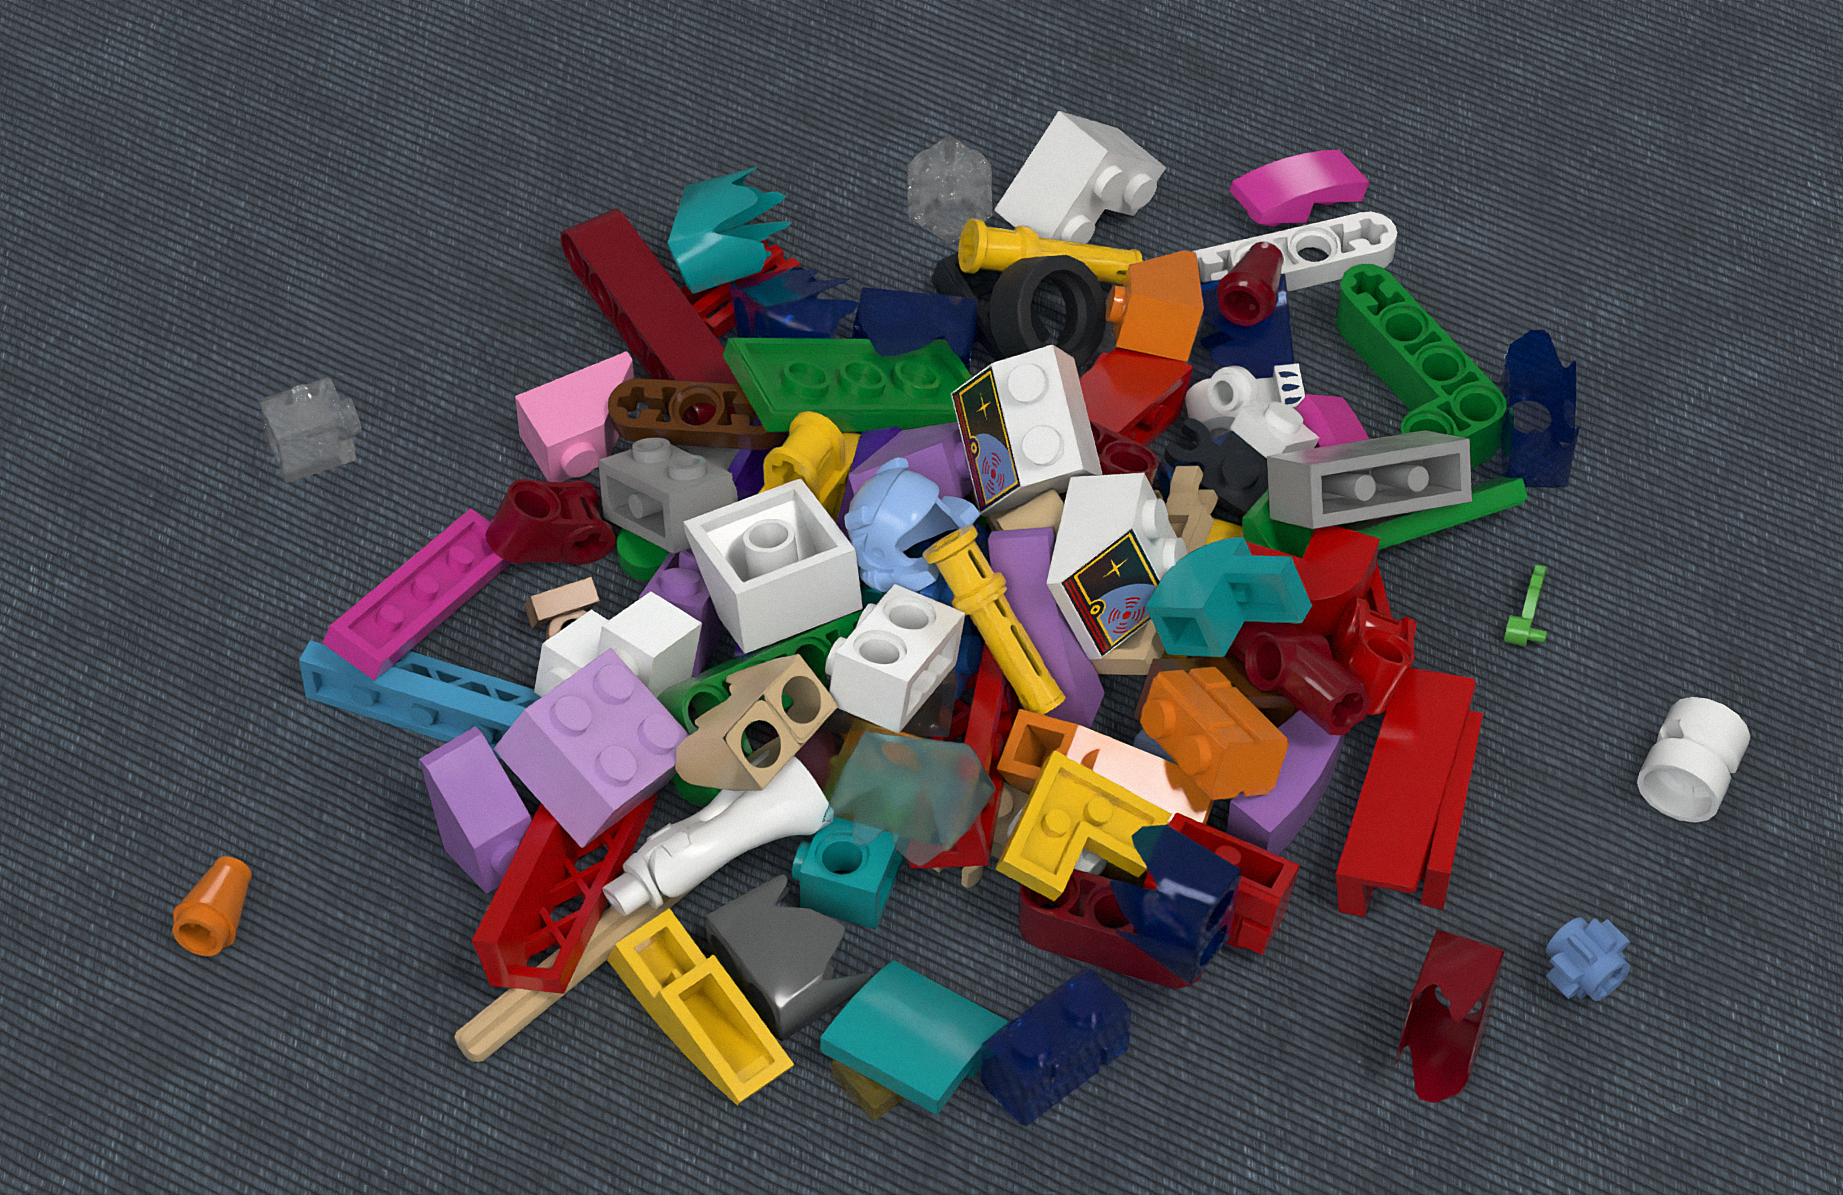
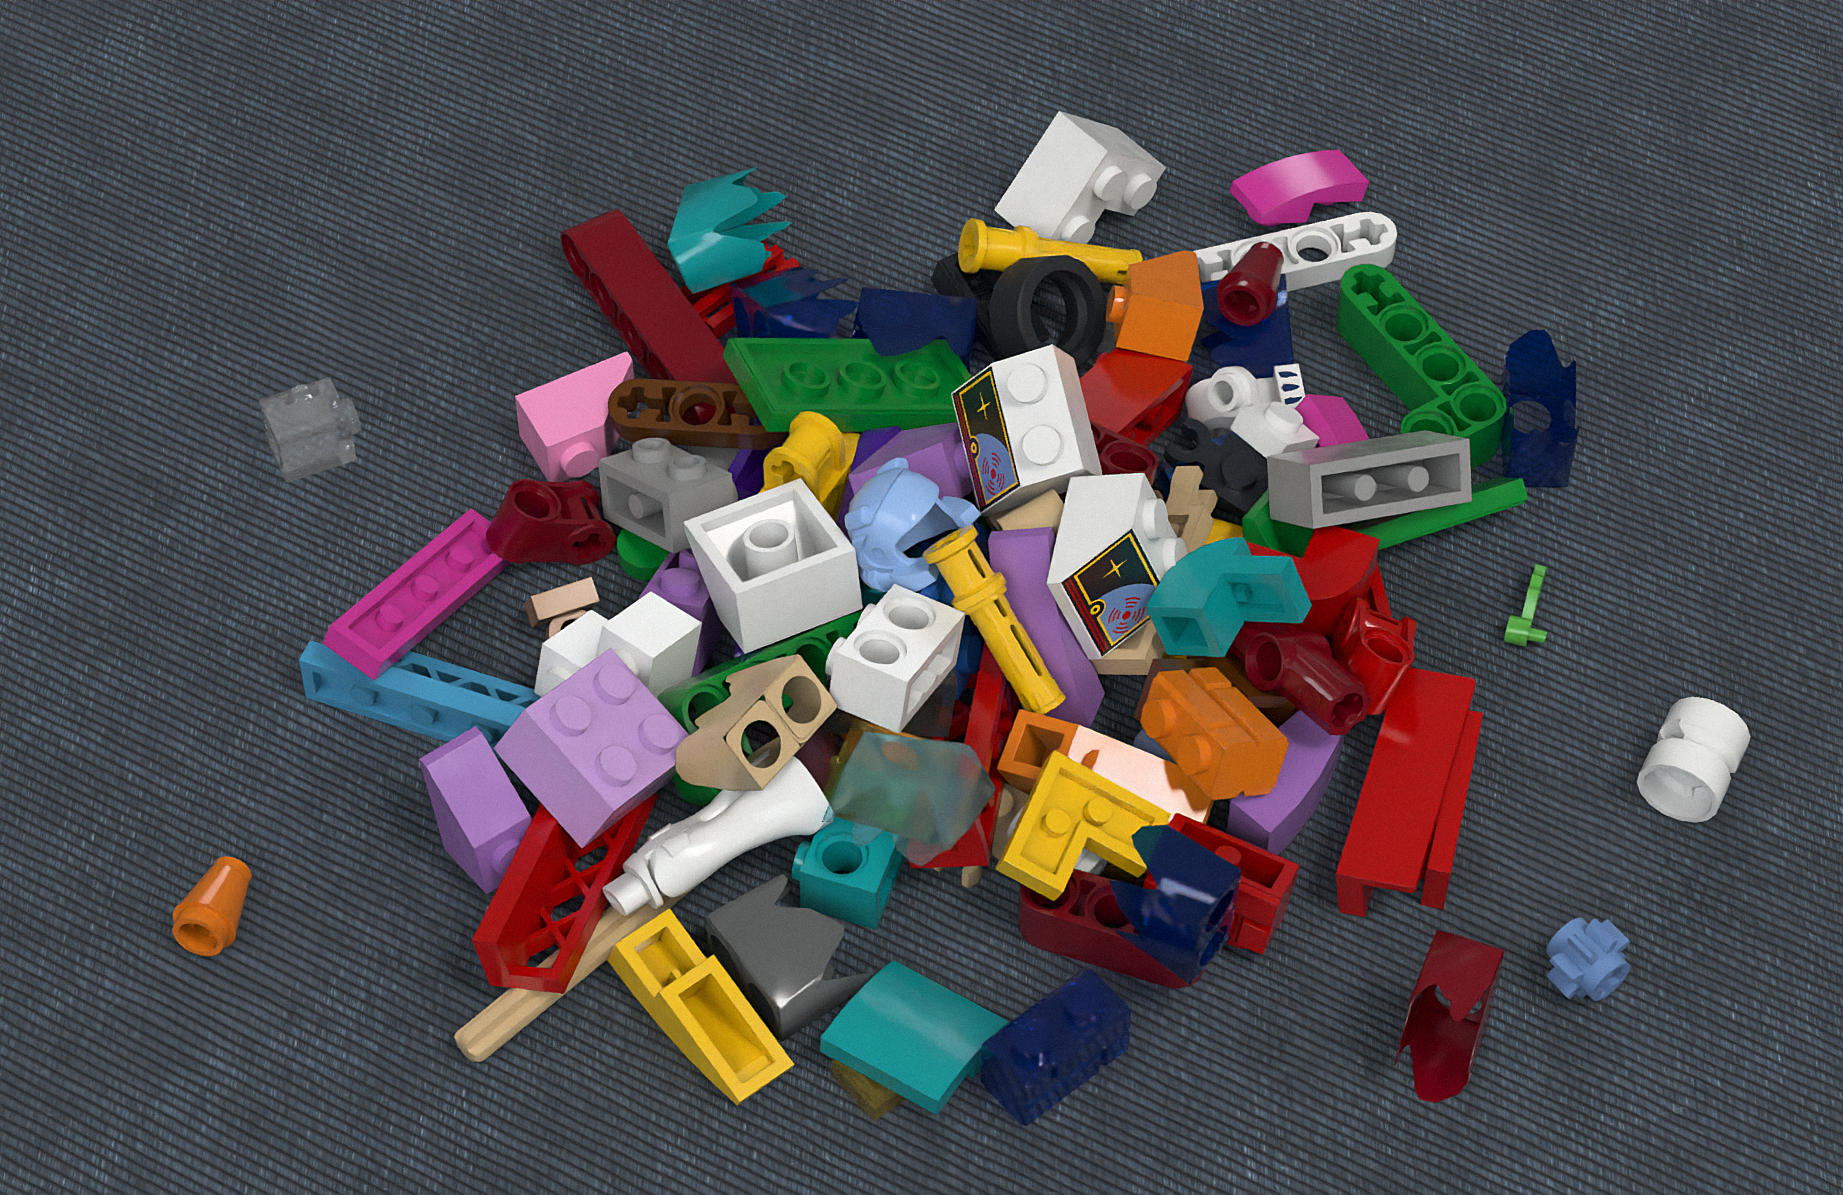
clear brick [907,135,993,244] -> none

